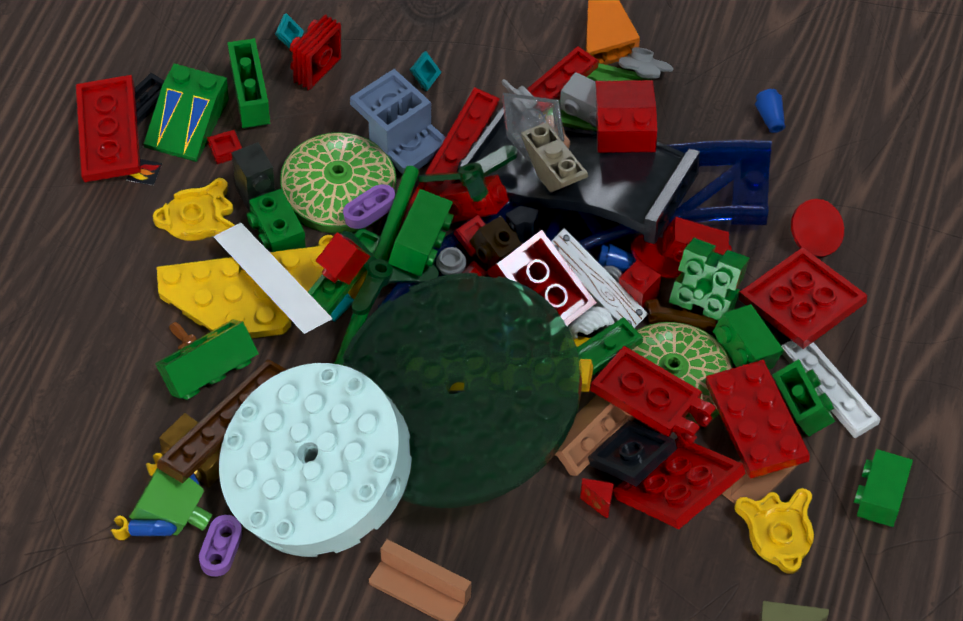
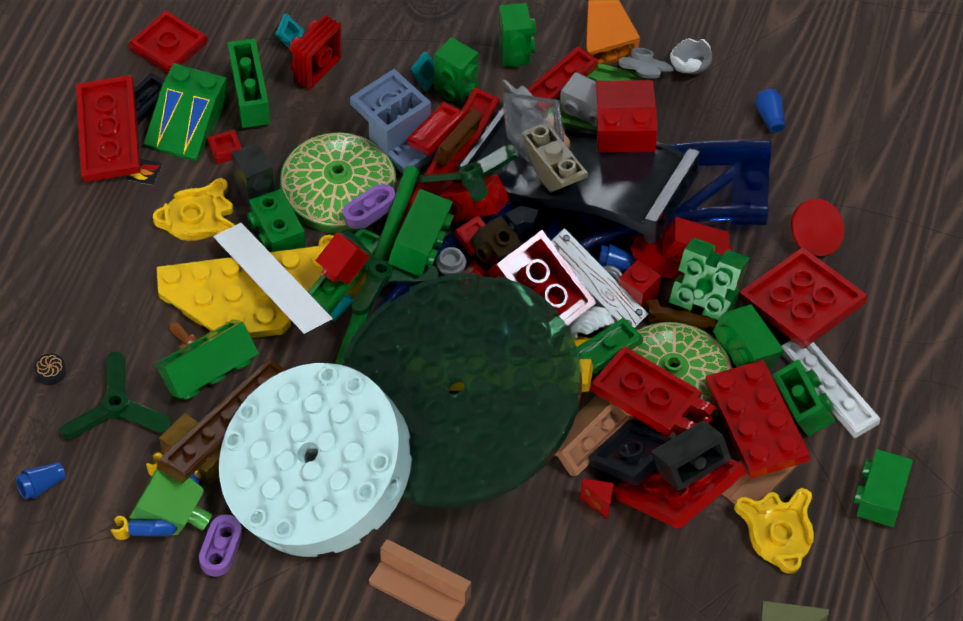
none -> blue cone [15,462,66,499]
none -> tile [34,353,66,385]
none -> dark green piece [60,352,172,439]
none -> red tile [129,10,208,73]
none -> red tile [406,102,466,156]
none -> green brick [434,37,480,106]
none -> reddish brown tile [436,108,481,167]
none -> green brick [498,3,536,67]
none -> pearl dark grey brick [651,420,731,491]
none -> light grey hair [670,38,713,74]

